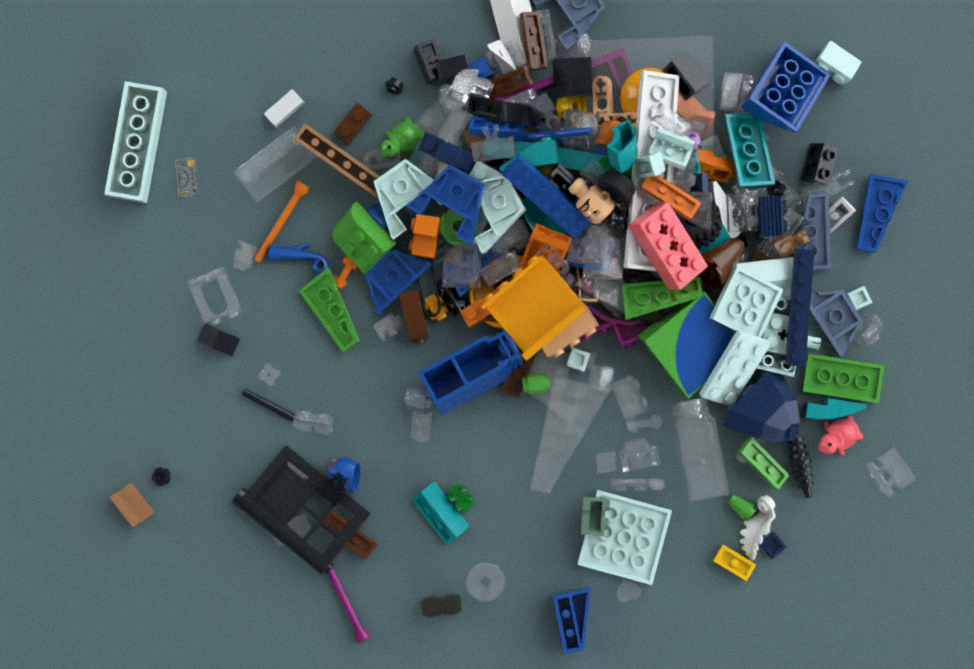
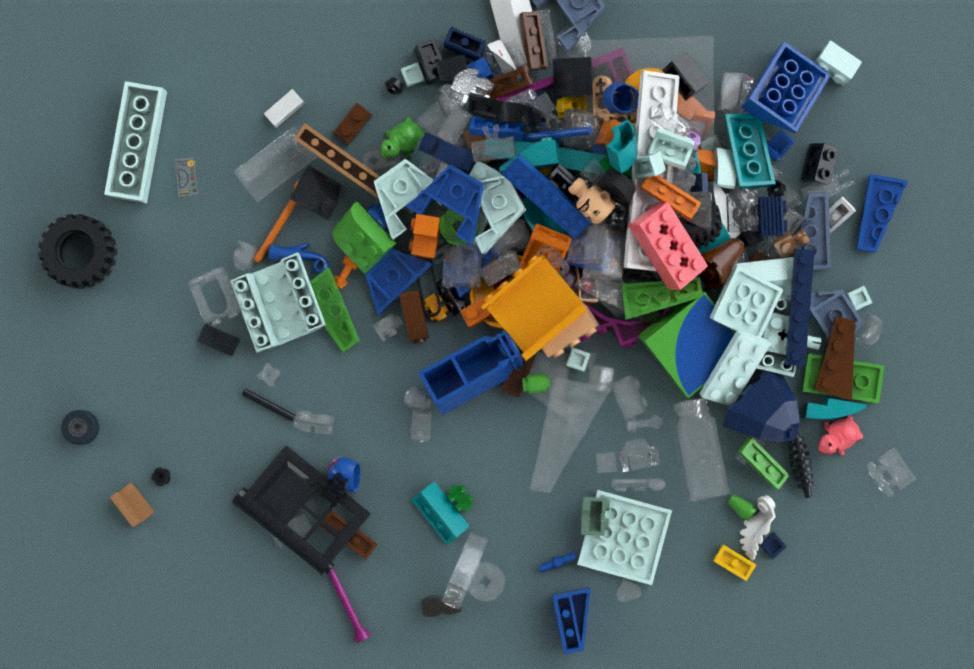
none -> black tyre [38,214,117,289]
none -> black wheel [61,410,99,445]
none -> light aqua slope [230,253,326,352]
none -> black slope [290,165,341,220]
none -> light aqua tile [401,62,425,88]
none -> clear slope [441,532,488,610]
none -> dark blue brick [444,26,486,61]
none -> blue bar [539,552,577,573]
none -> blue helmet [603,82,639,115]
none -> light aqua slope [713,147,736,189]
none -> blue bracket [767,129,795,161]
none -> reddish brown wing [814,316,855,401]

